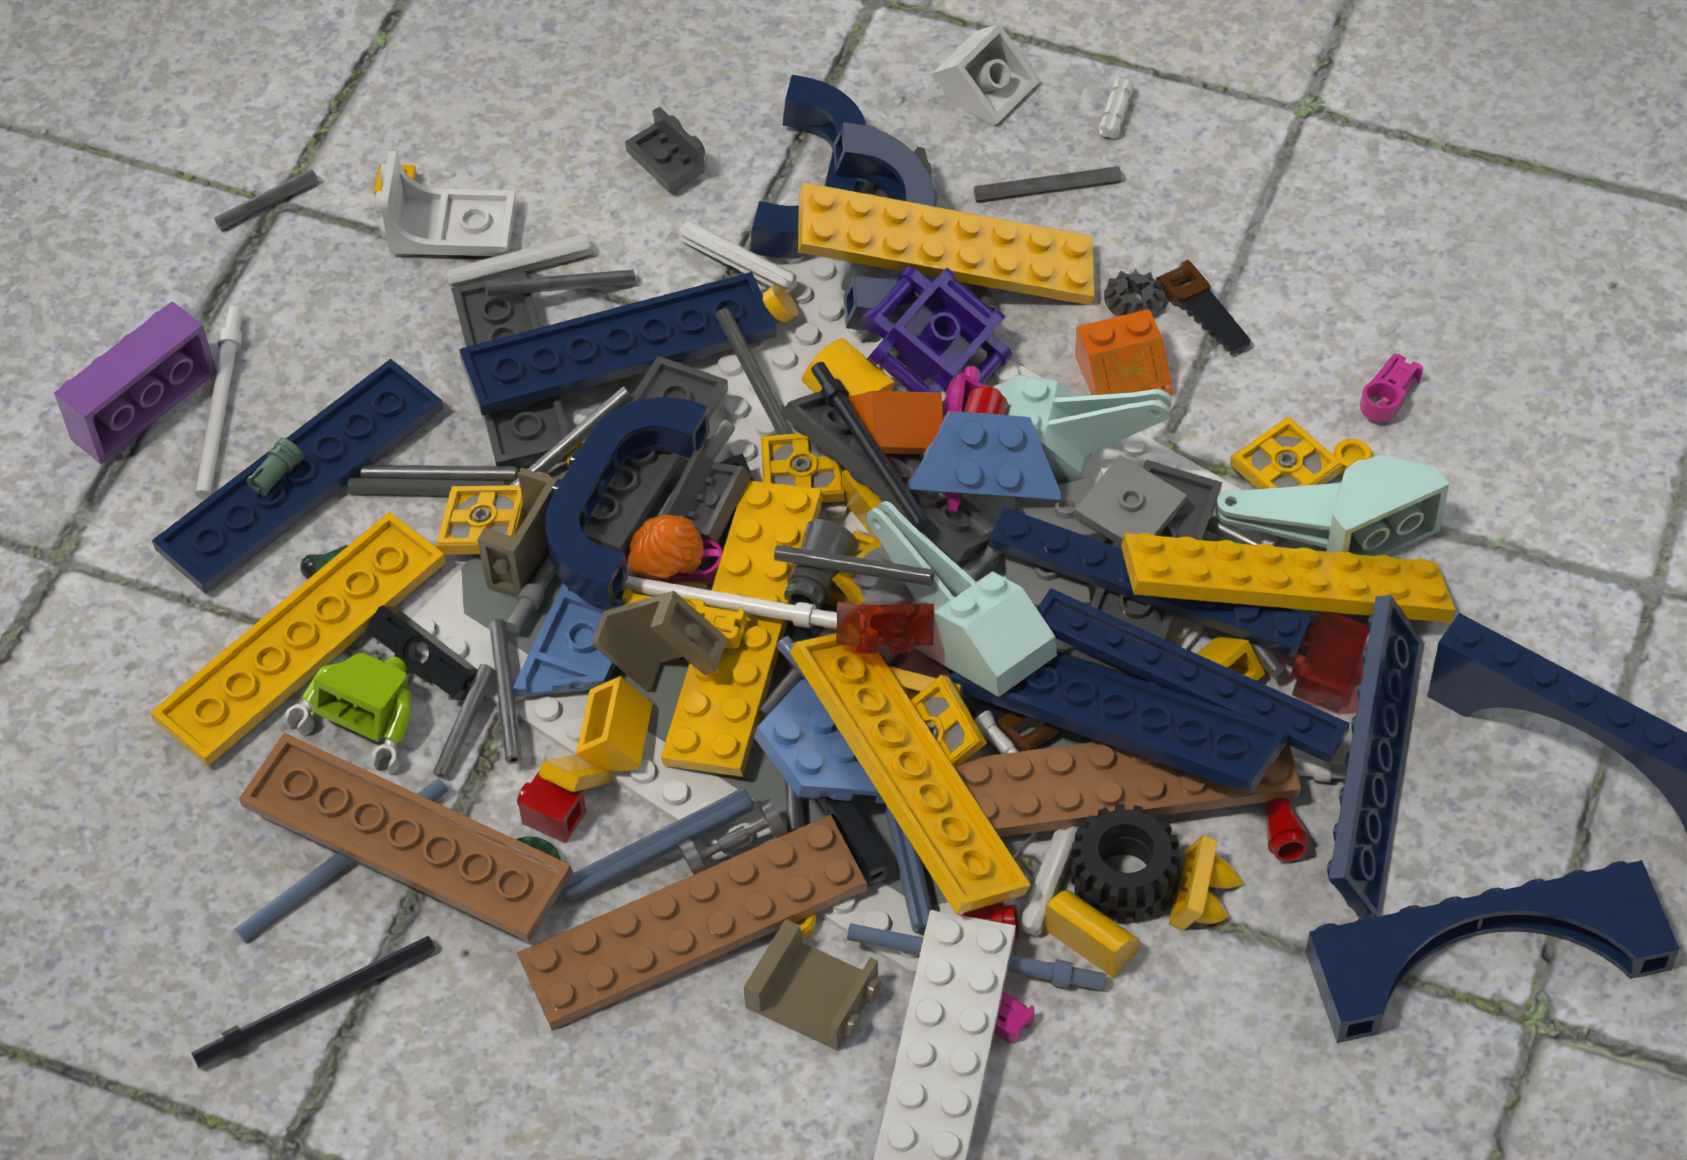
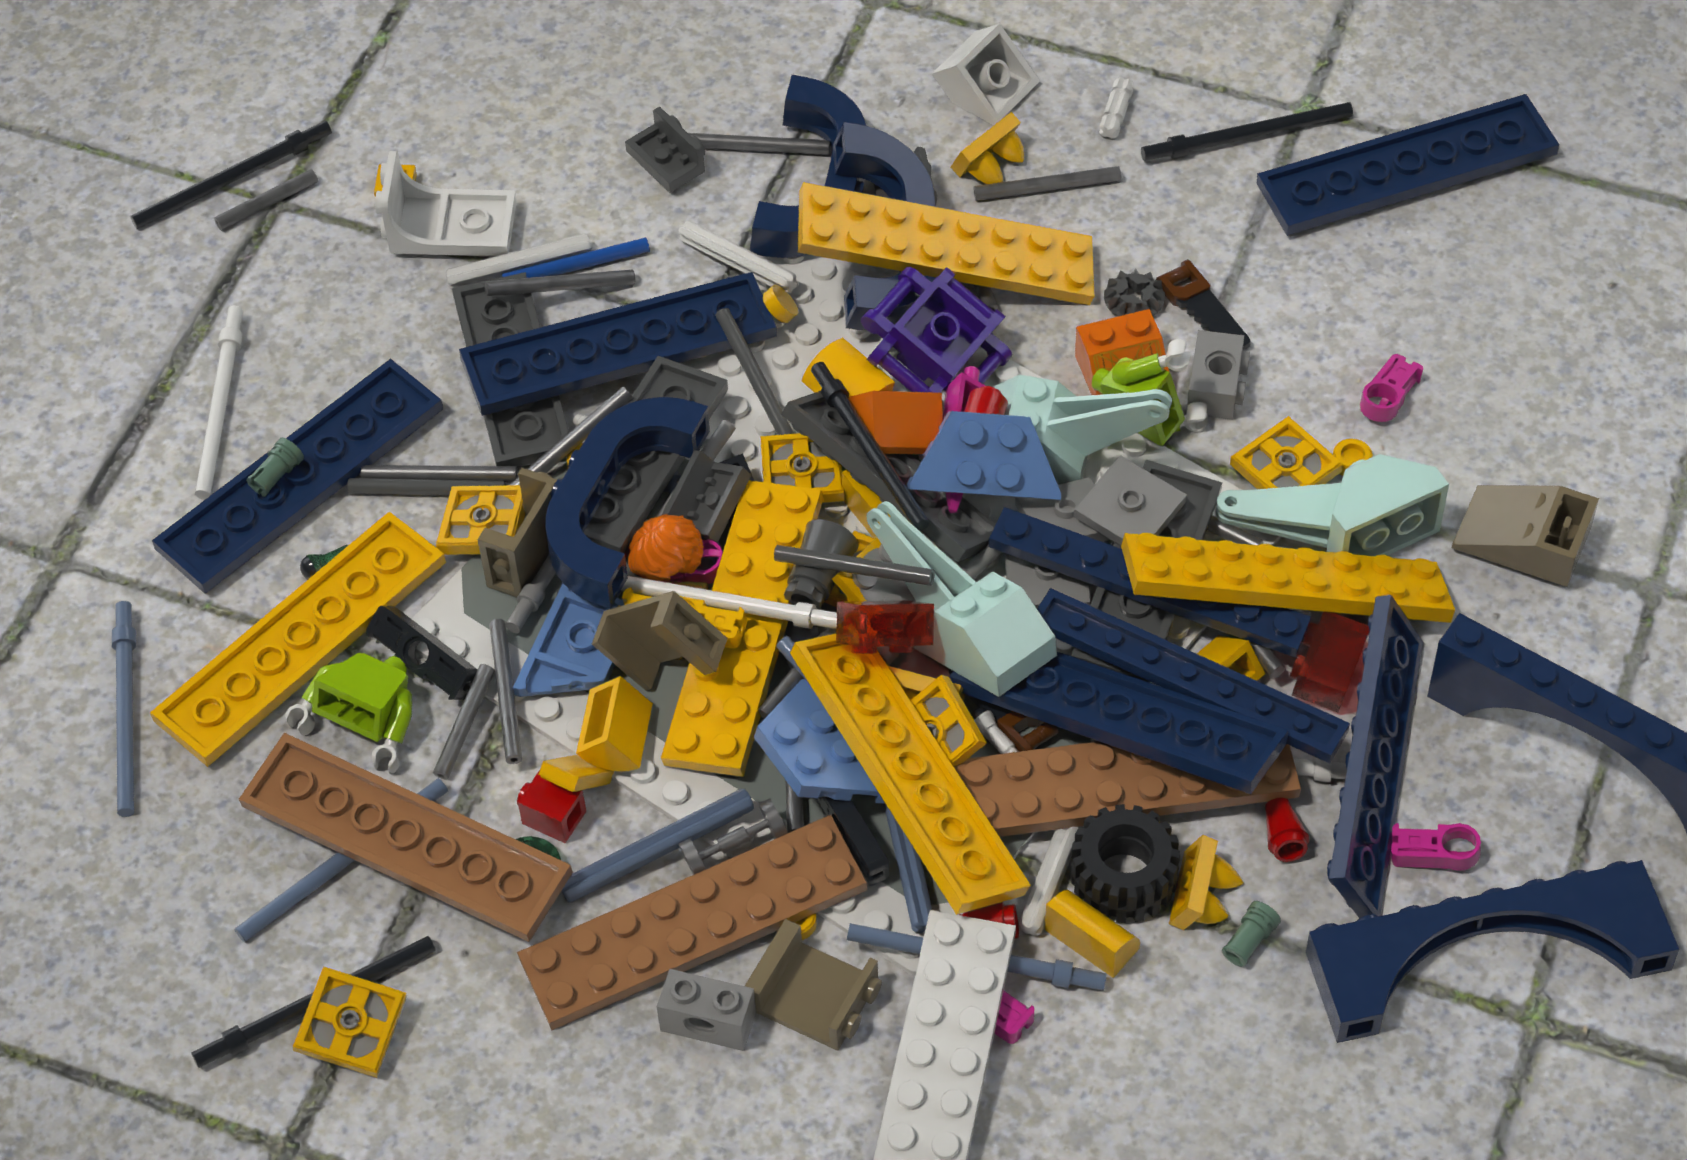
medium lavender brick [54,301,217,464] -> none
none -> sand blue bar [112,601,136,817]
none -> black bar [130,120,332,229]
none -> yellow piece [293,966,407,1078]
none -> blue piece [501,237,650,278]
none -> light grey brick [656,969,756,1051]
none -> flat silver piece [688,133,830,155]
none -> yellow tile [950,112,1024,184]
none -> lime torso [1092,339,1208,446]
none -> black bar [1141,102,1353,161]
none -> light grey brick [1187,330,1250,420]
none -> sand green pin [1222,901,1281,967]
none -> dark blue plate [1256,94,1560,236]
none -> dark pink piece [1391,823,1481,871]
none -> dark tan slope [1451,485,1599,587]

